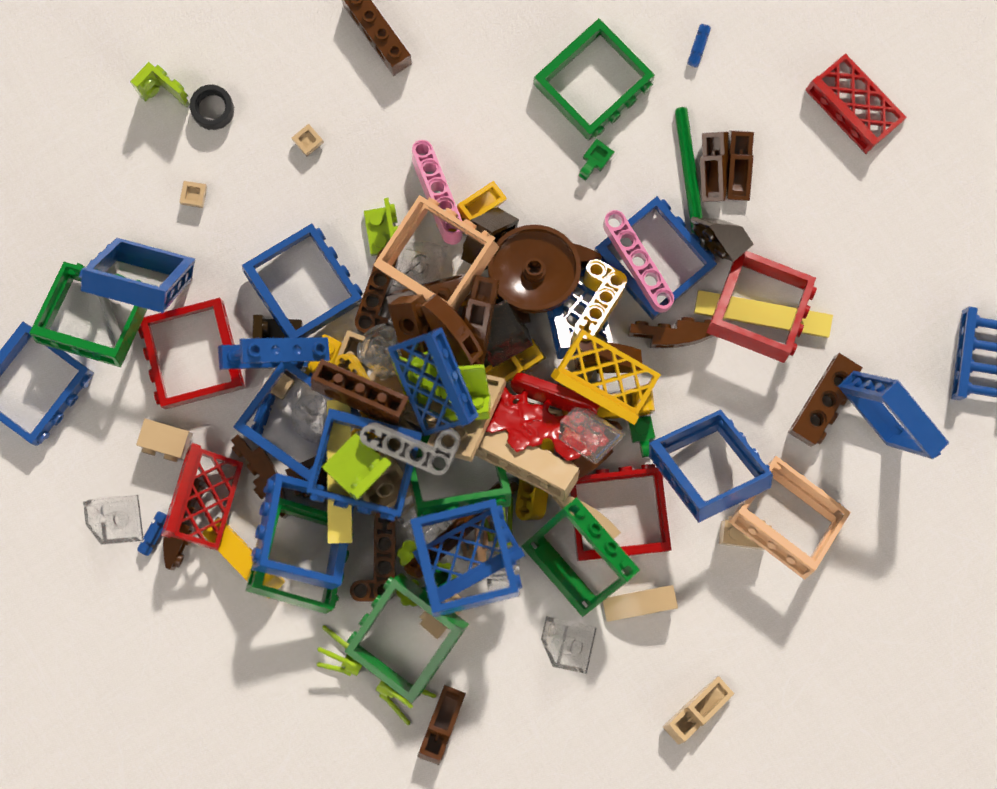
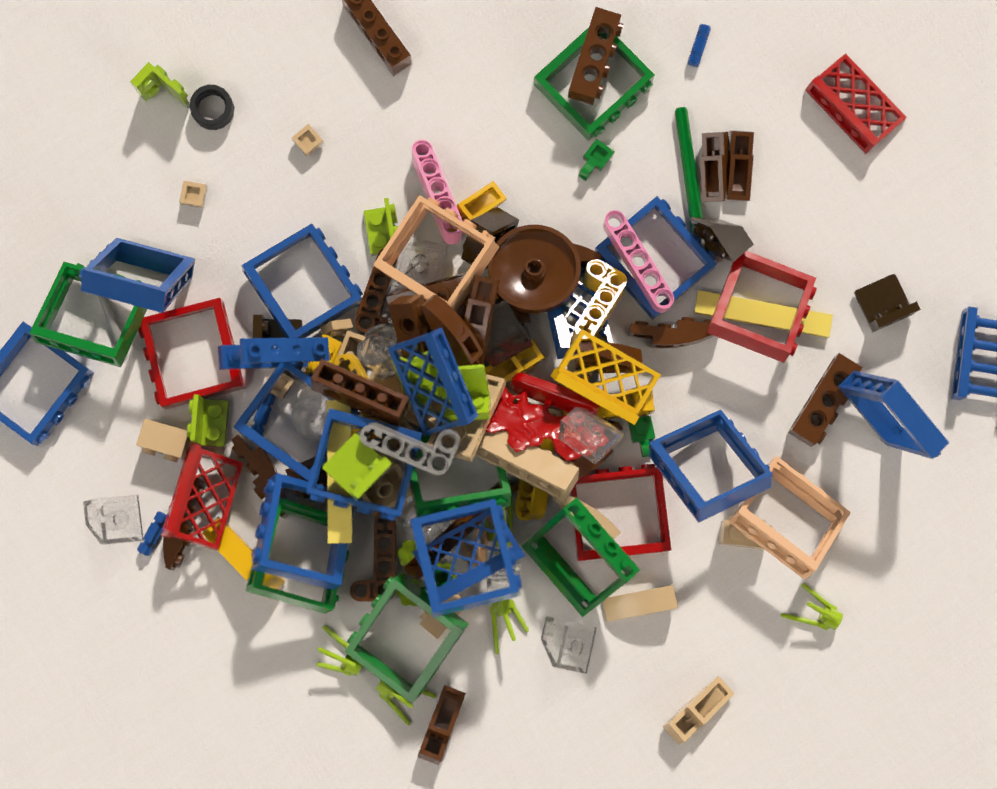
none -> lime bracket [187,394,229,447]
none -> tan plate [320,319,353,338]
none -> lime plant [489,599,529,654]
none -> reddish brown brick [568,7,624,105]
none -> lime plant [781,583,843,630]
none -> dark brown bracket [854,274,921,332]

